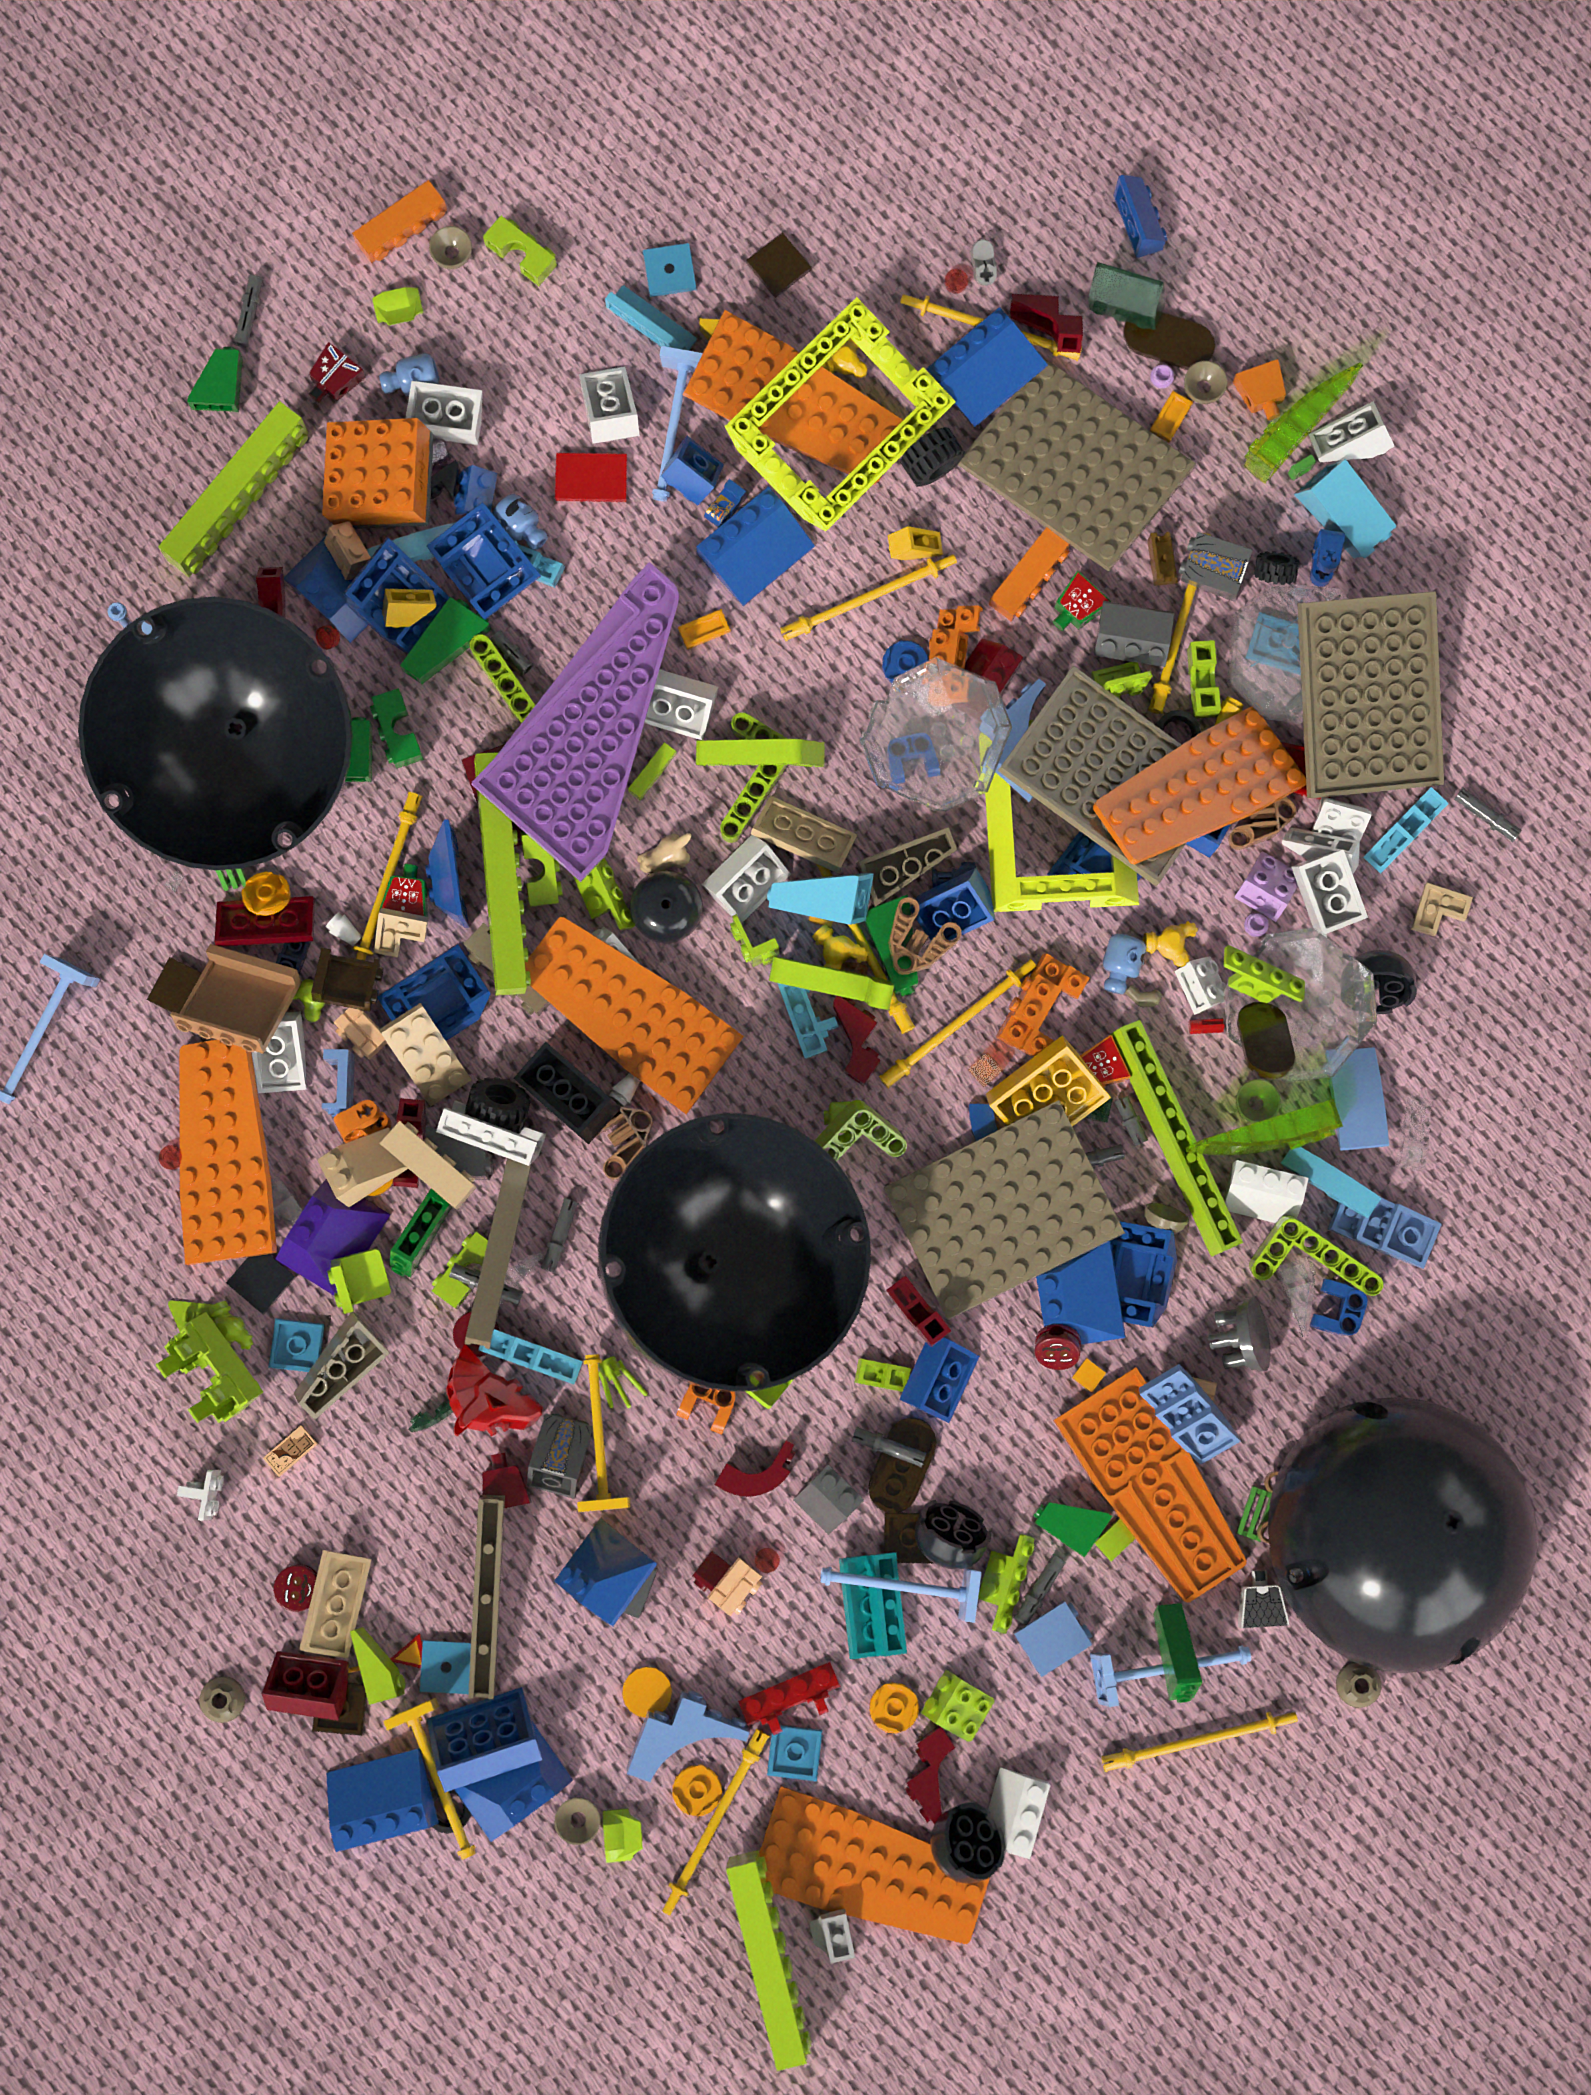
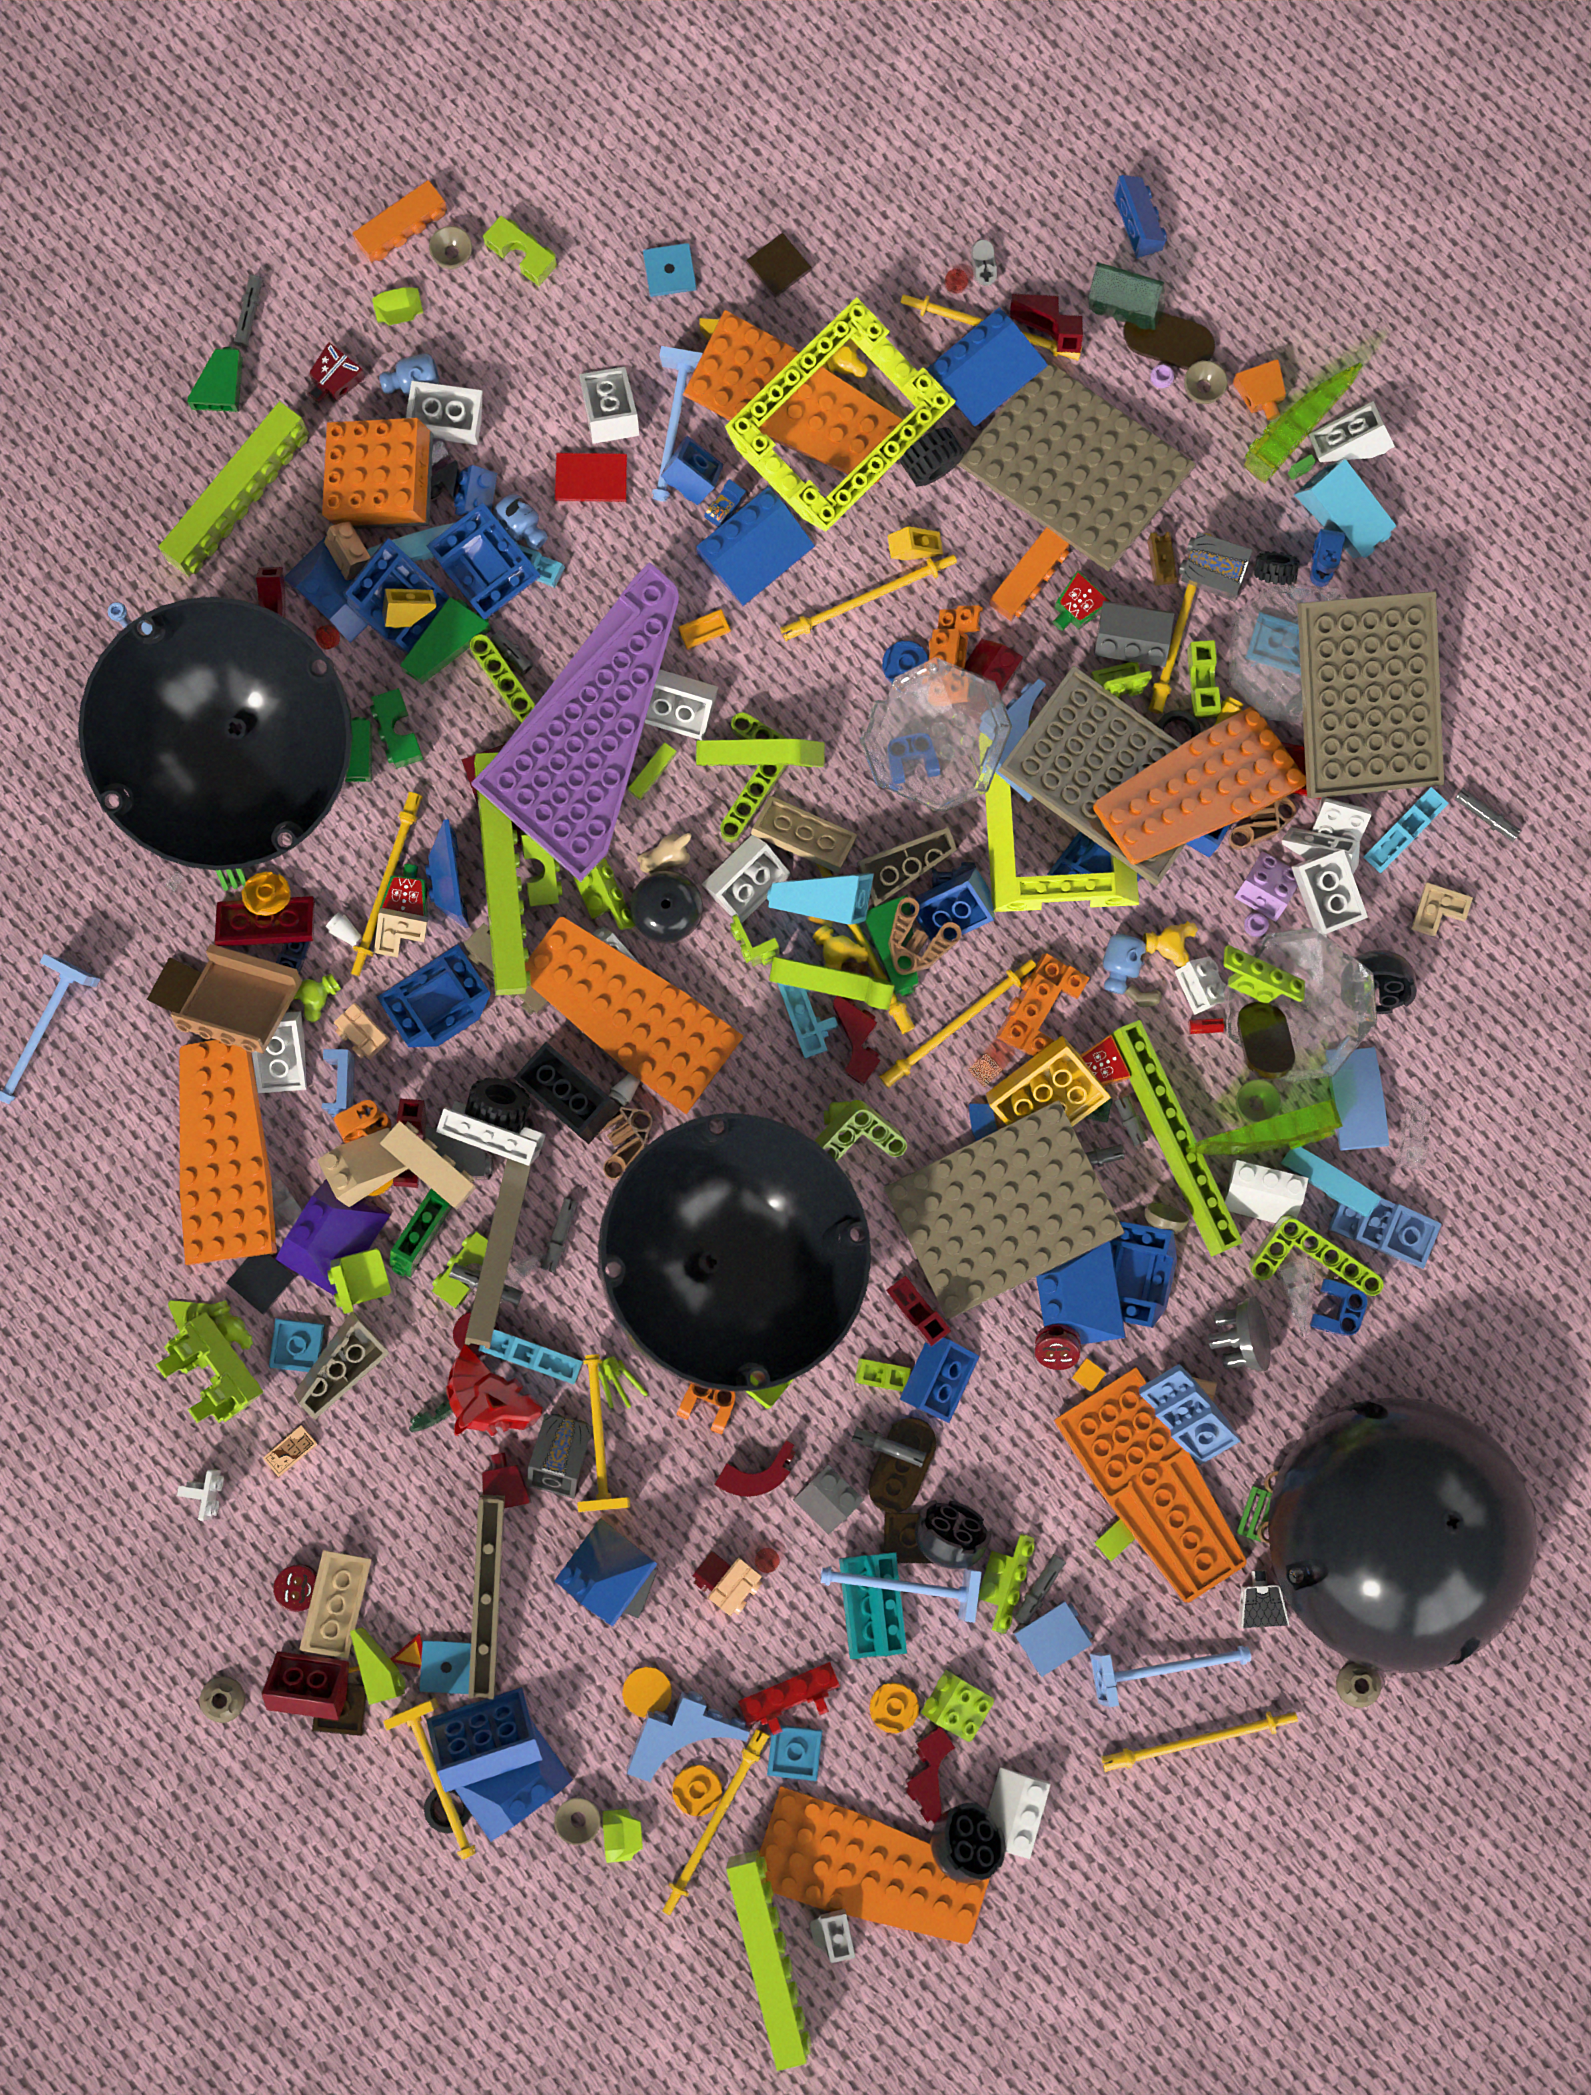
clear red tile [159,1145,182,1170] -> none
dark brown panel [311,948,384,1012] -> none
blue slope [326,1748,439,1852] -> none
tan plate [379,1003,471,1106] -> none
medium azure panel [605,285,697,351] -> none
green slope [1033,1502,1113,1558] -> none
light orange tile [1150,391,1193,443] -> none
green slope [1153,1603,1202,1703] -> none

